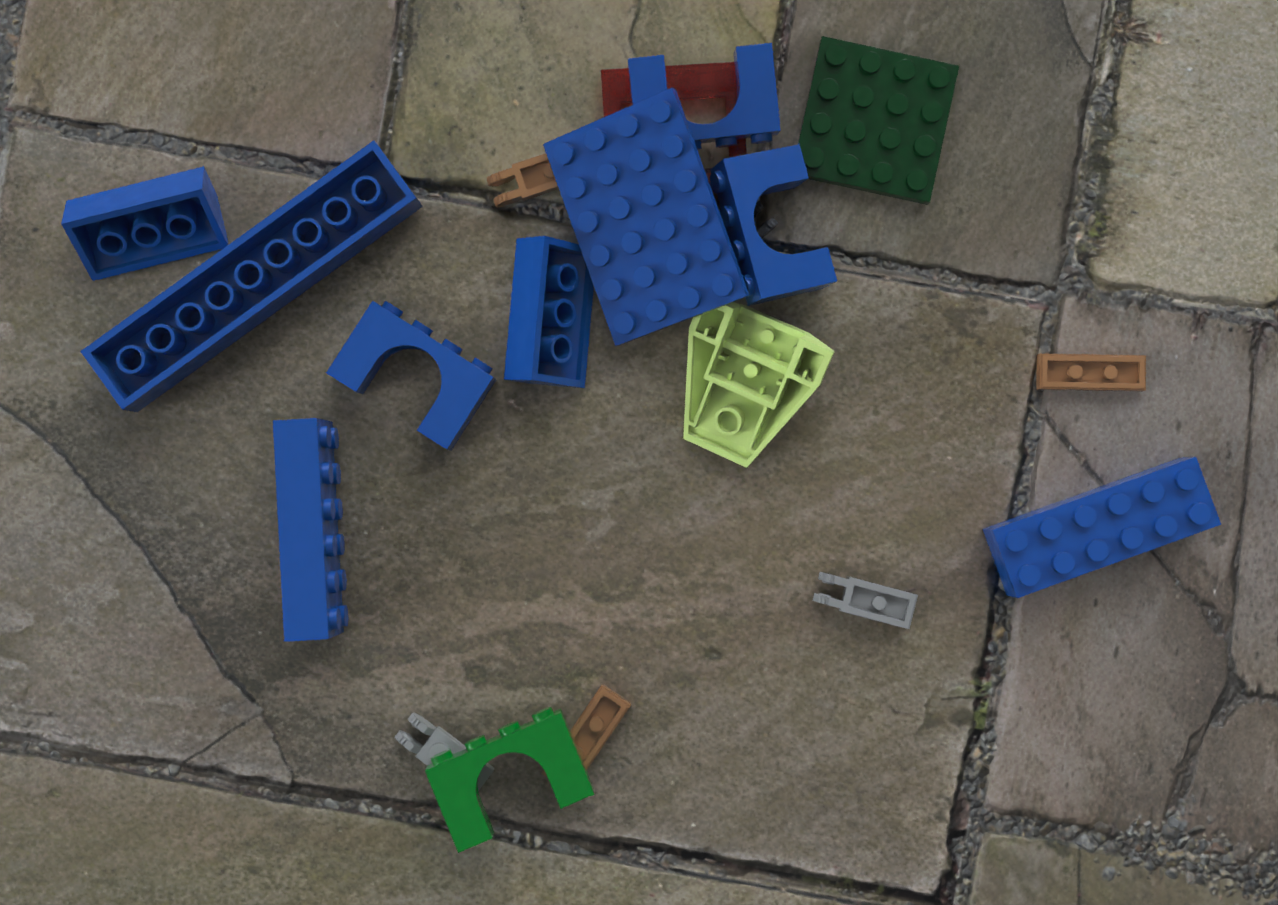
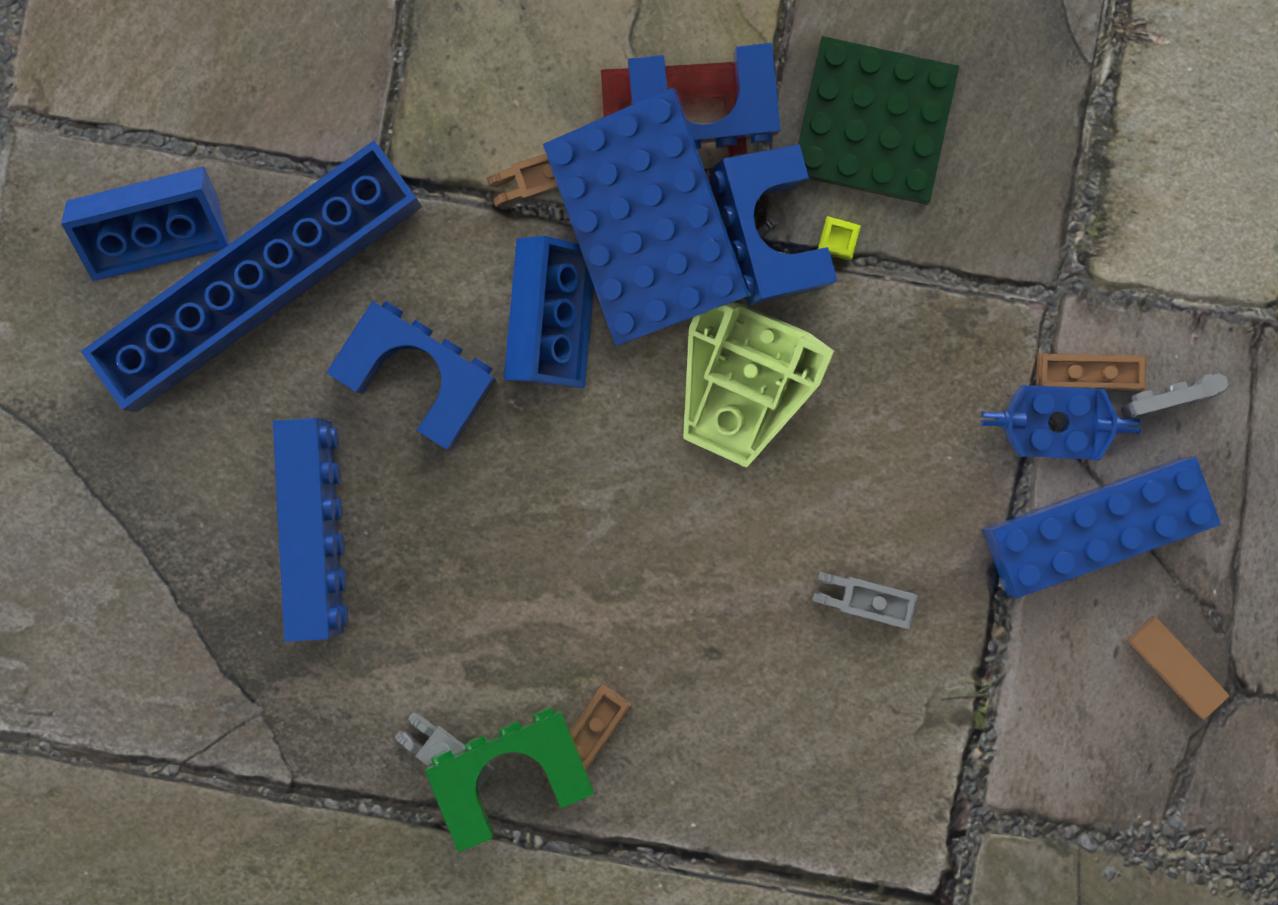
none -> neon yellow tile [817,216,861,261]
none -> blue plate [980,385,1141,460]
none -> light grey hinge [1121,373,1229,419]
none -> medium nougat tile [1127,616,1230,720]

